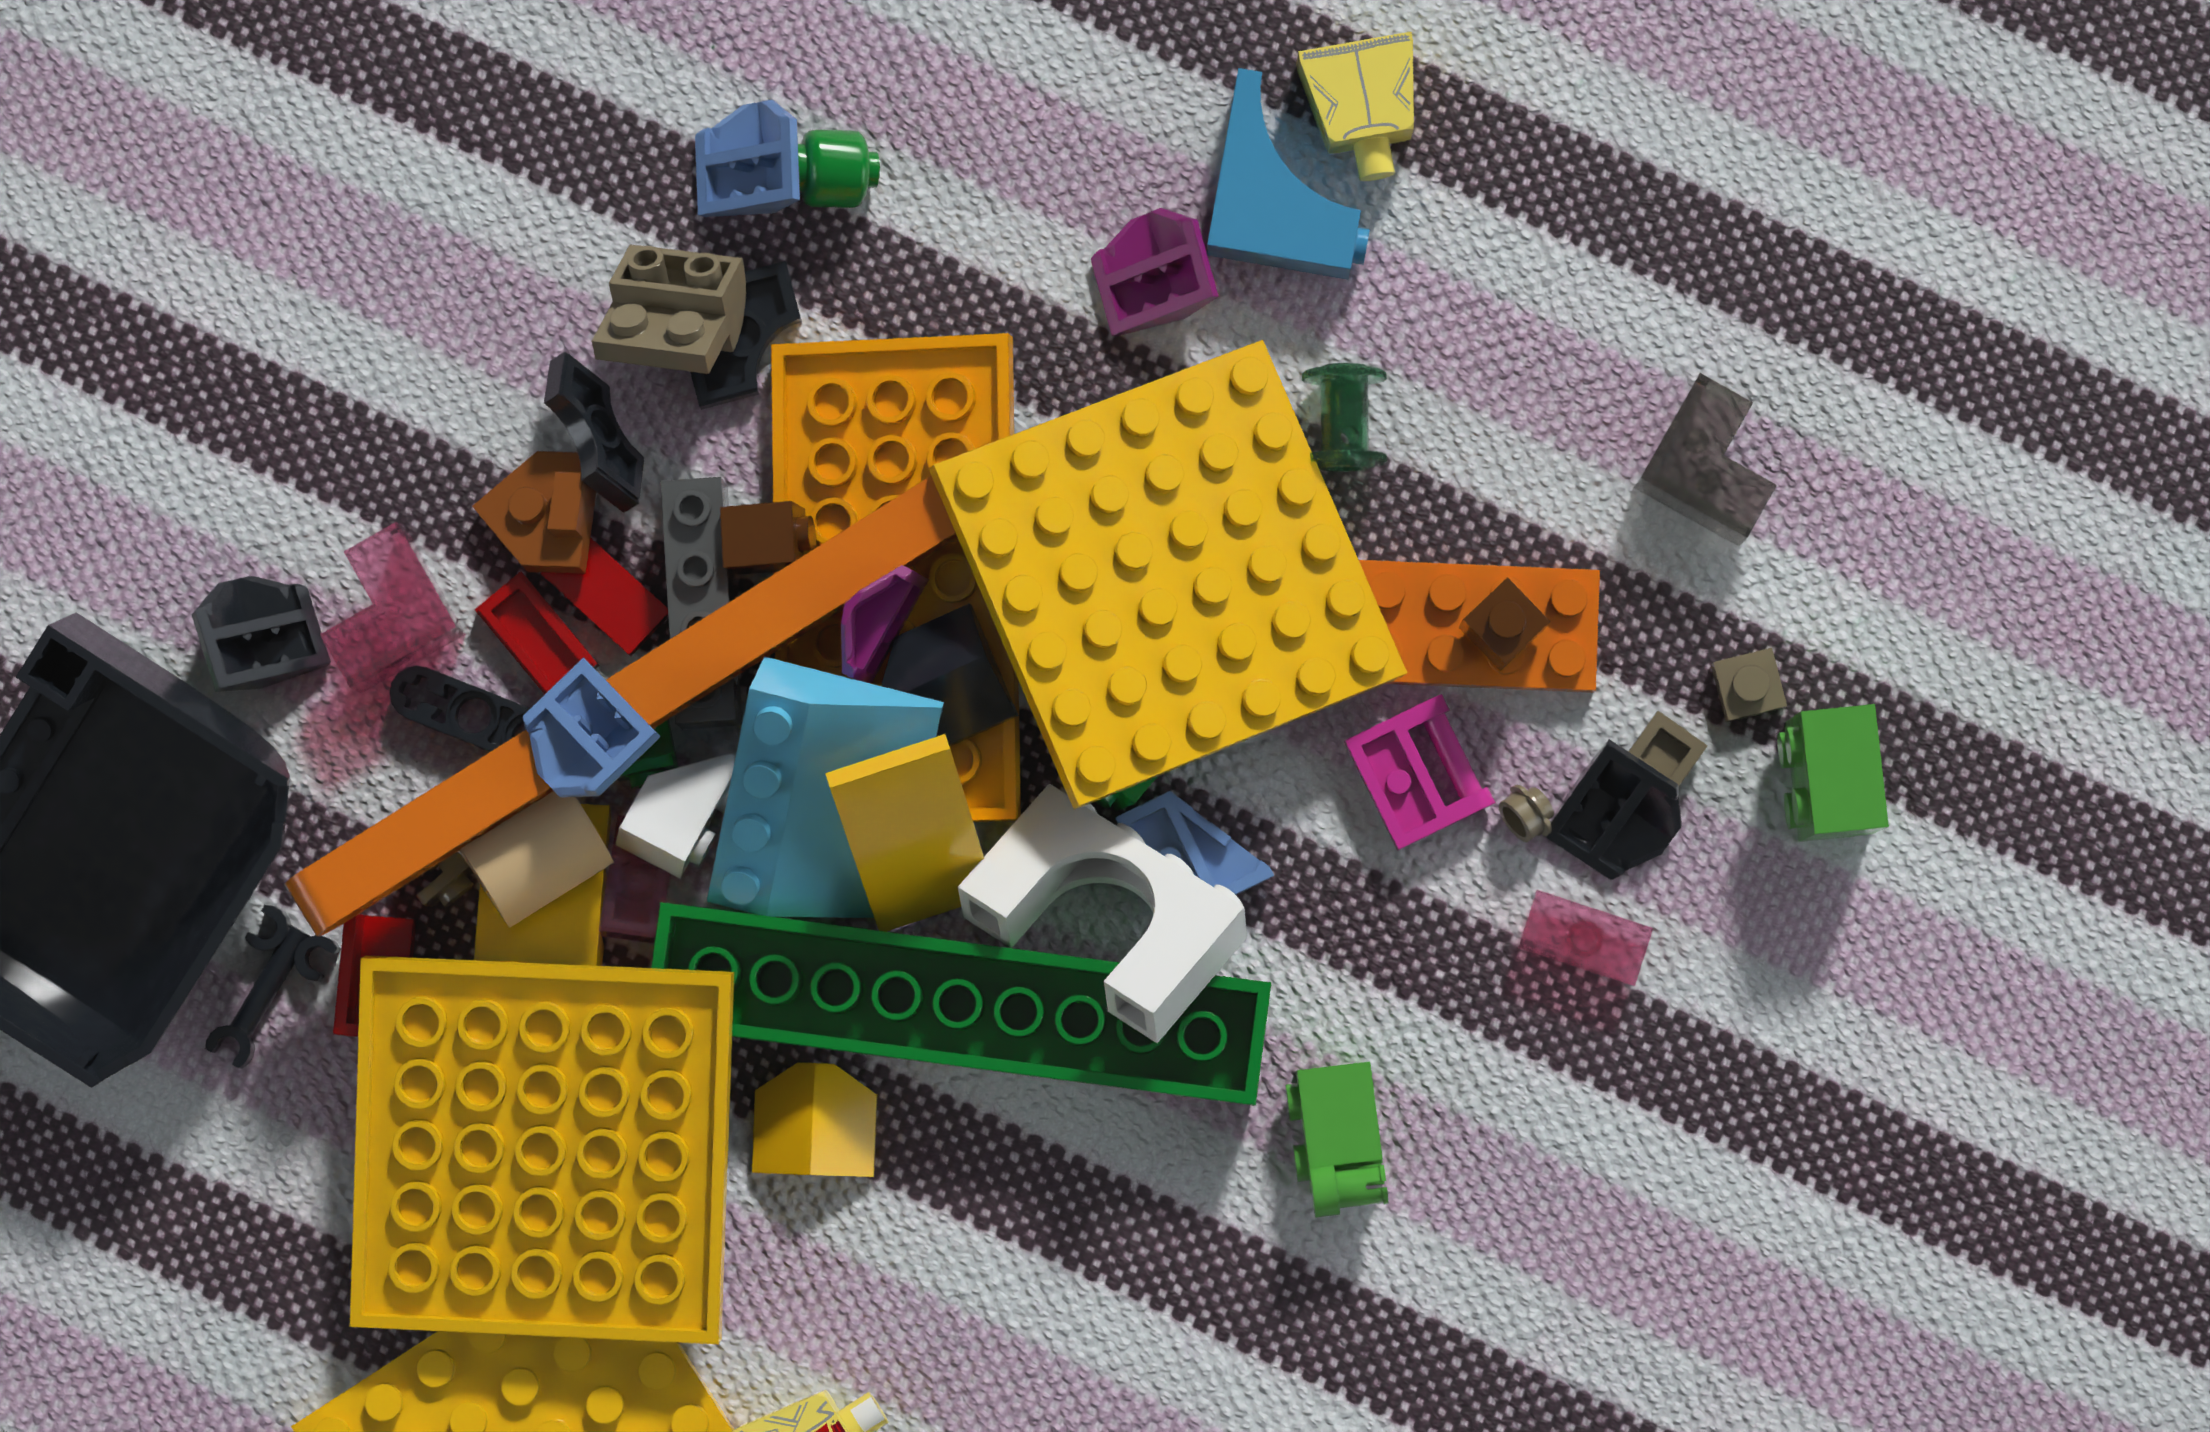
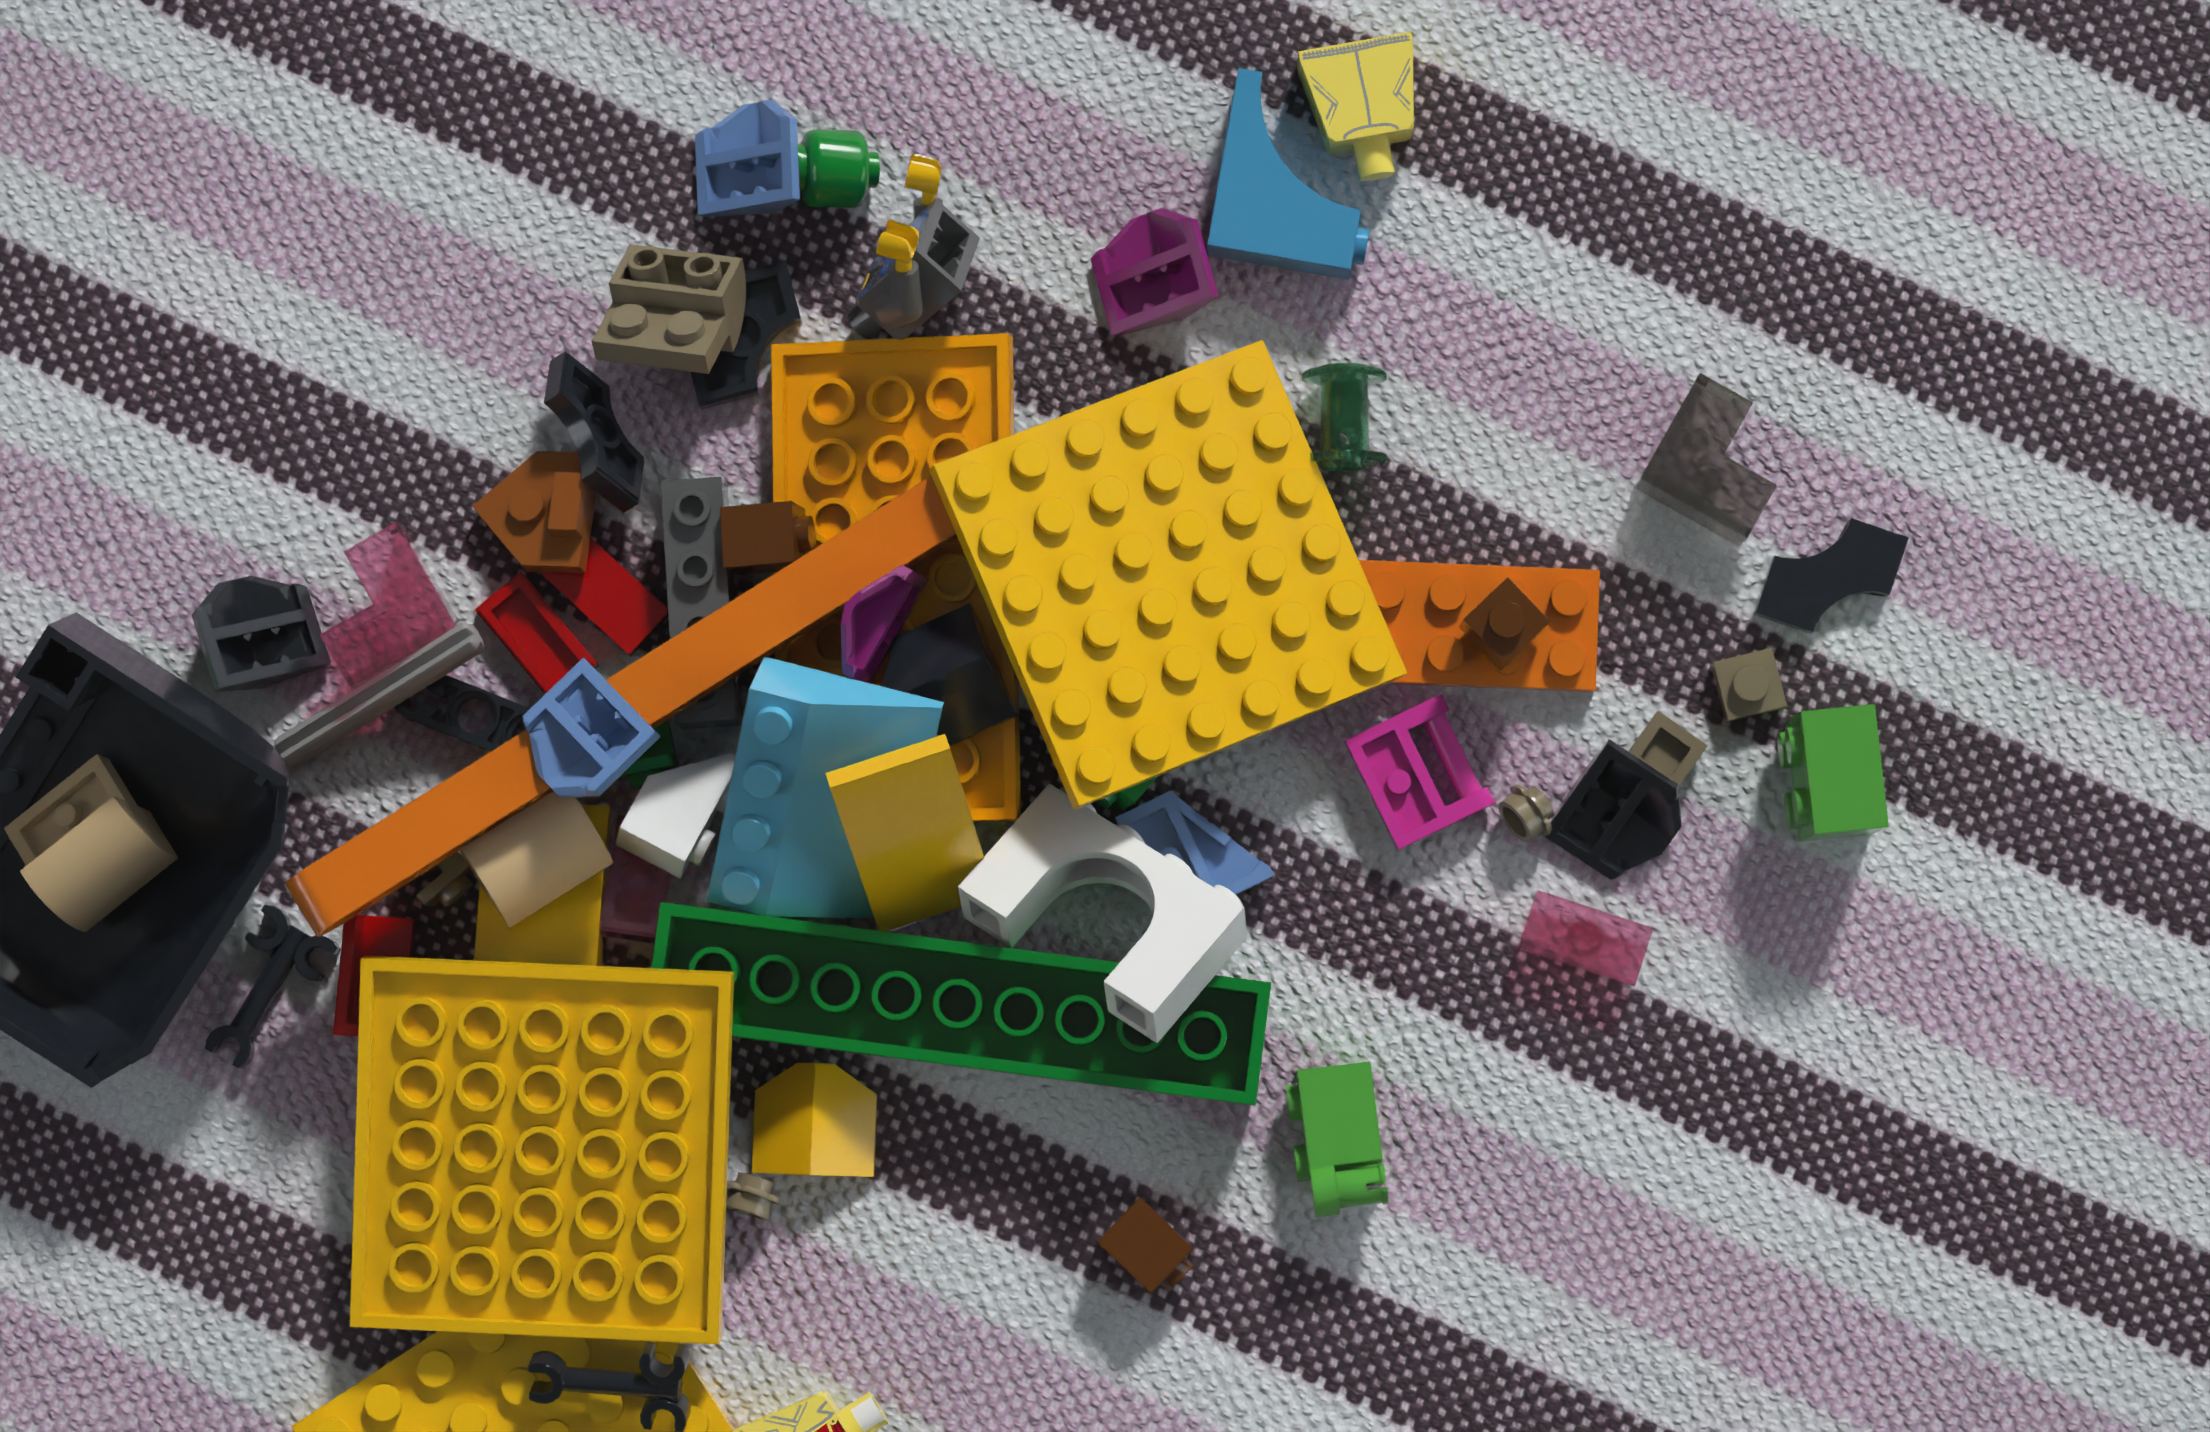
none -> tan brick [4,754,178,932]
none -> light grey axle [274,623,485,767]
none -> black bar [528,1341,691,1432]
none -> dark tan plate [726,1172,780,1220]
none -> dark grey torso [848,154,980,340]
none -> reddish brown brick [1098,1197,1194,1293]
none -> black tile [1753,518,1909,634]

